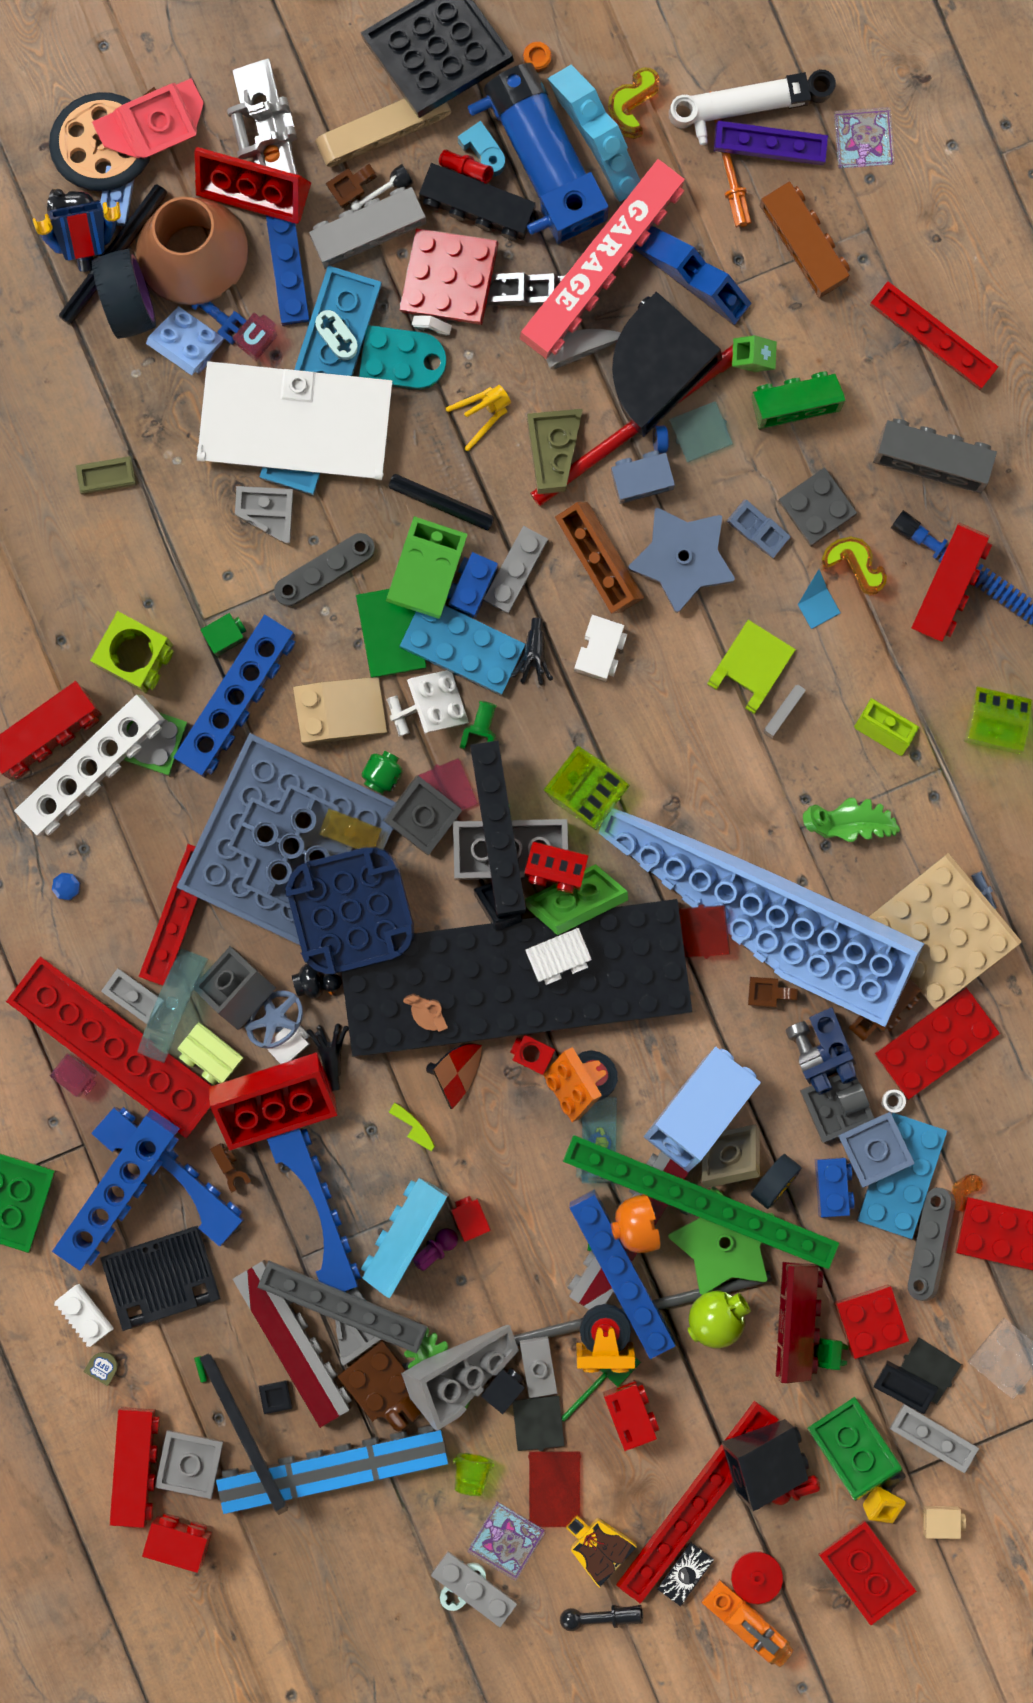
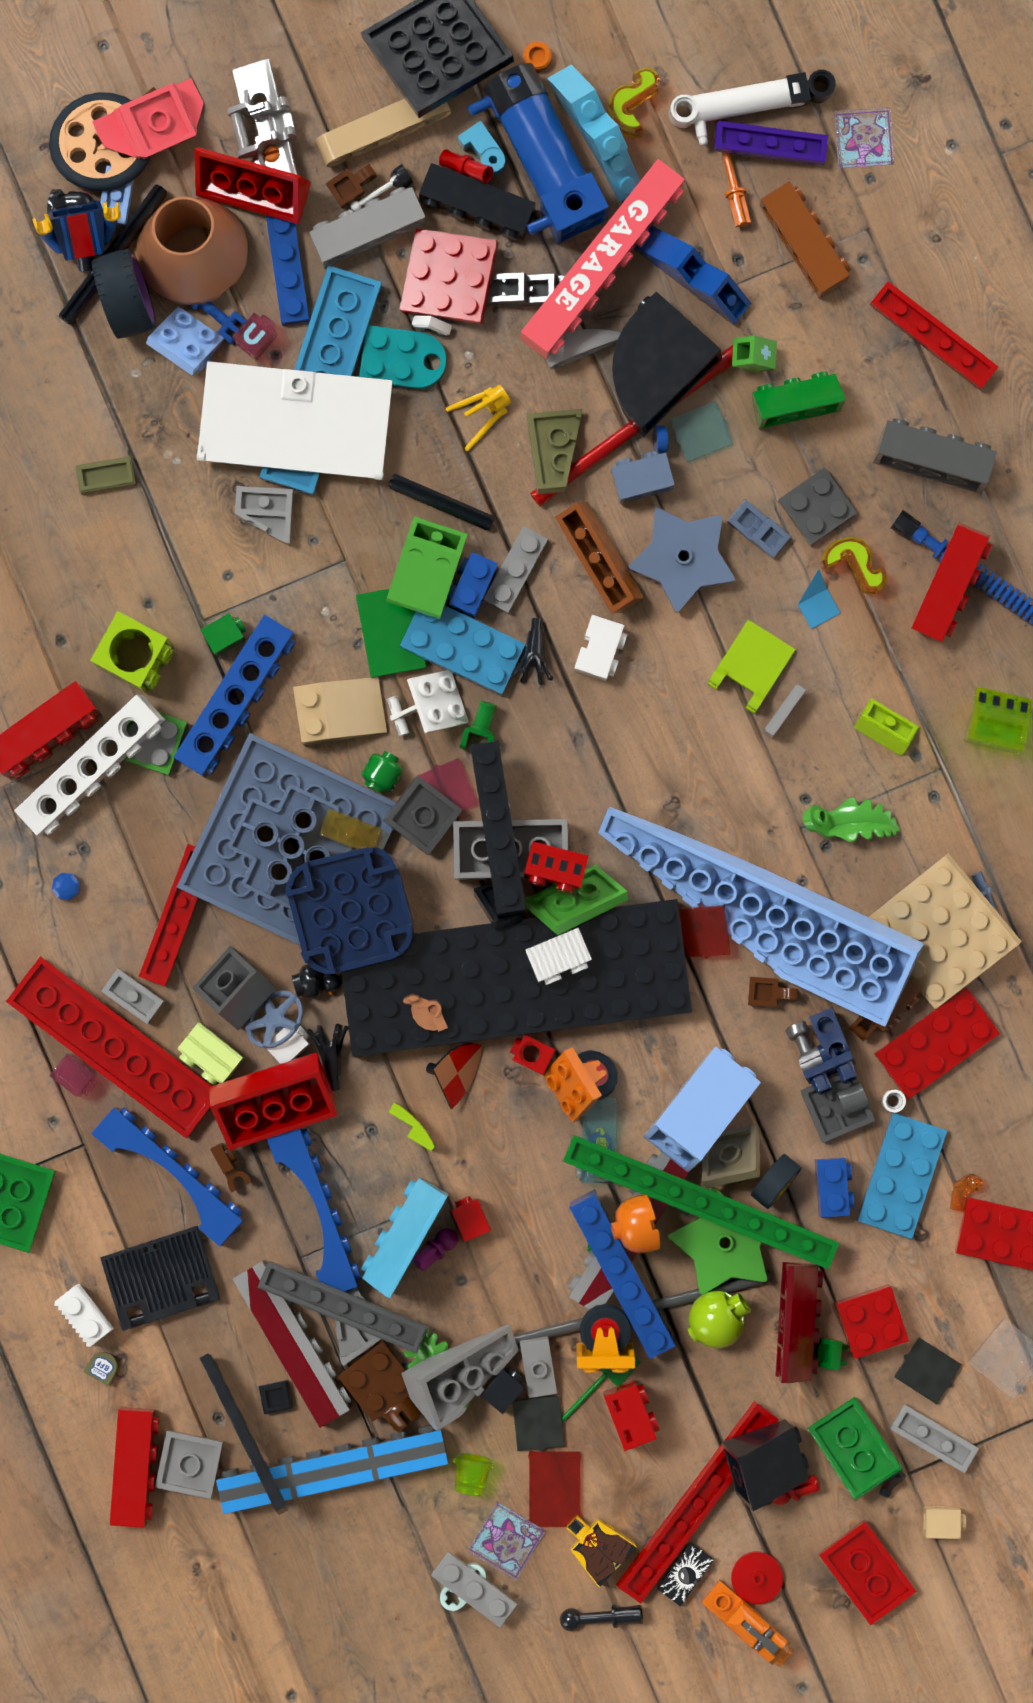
blue brick [52,1109,180,1271] -> none
clear light blue slope [137,948,208,1063] -> none
red brick [142,1513,212,1573] -> none
green piece [194,1356,208,1383] -> none
dark grey plate [274,533,375,606] -> none
light aqua beam [315,310,358,360] -> none
clear neon green slope [544,745,630,830] -> none
sand blue plate [838,1112,915,1188] -> none
yellow slope [863,1487,906,1524] -> none
black tile [873,1360,938,1414] -> none
dark grey plate [908,1188,956,1301] -> none

